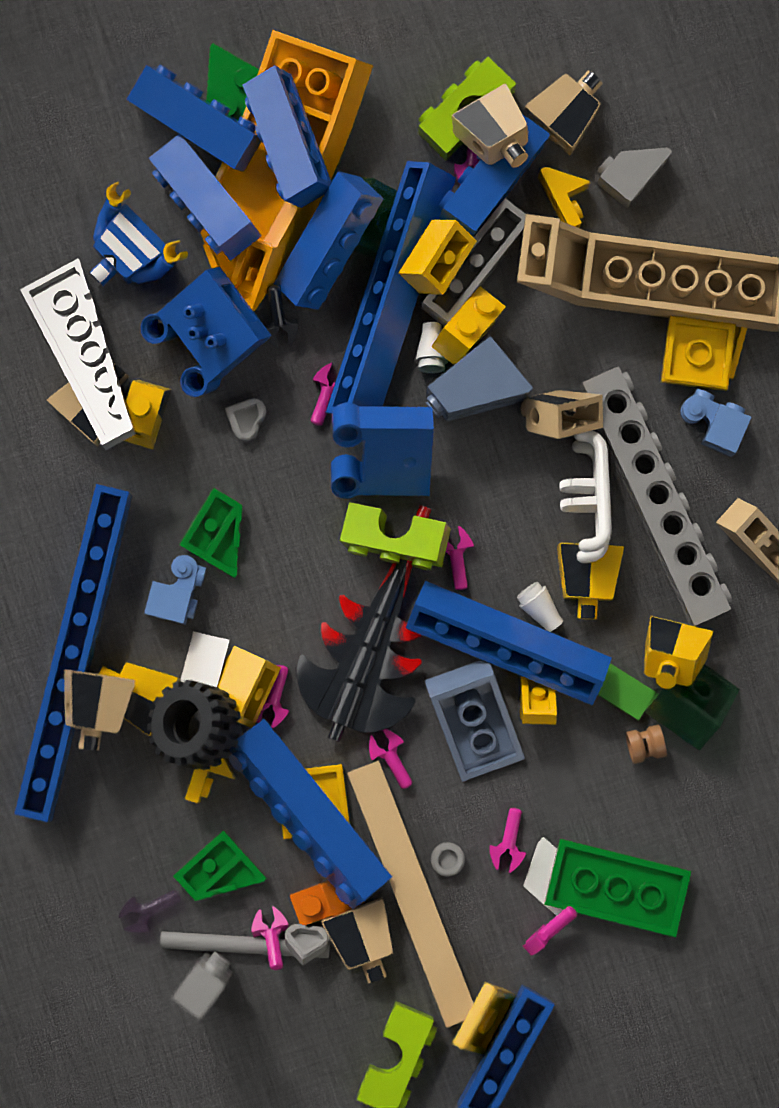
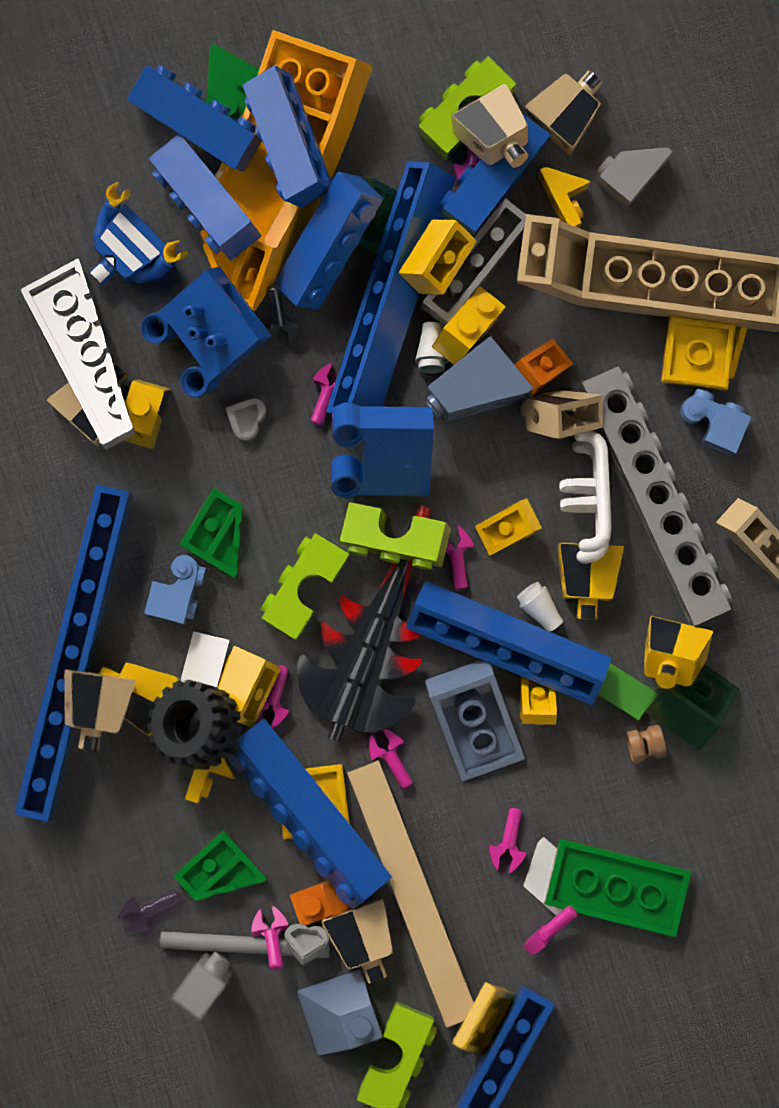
light grey tile [431,842,465,876] -> none
none -> lime arch [260,533,349,641]
none -> sand blue slope [297,969,382,1056]
none -> yellow slope [475,498,542,556]
none -> orange slope [514,339,574,395]

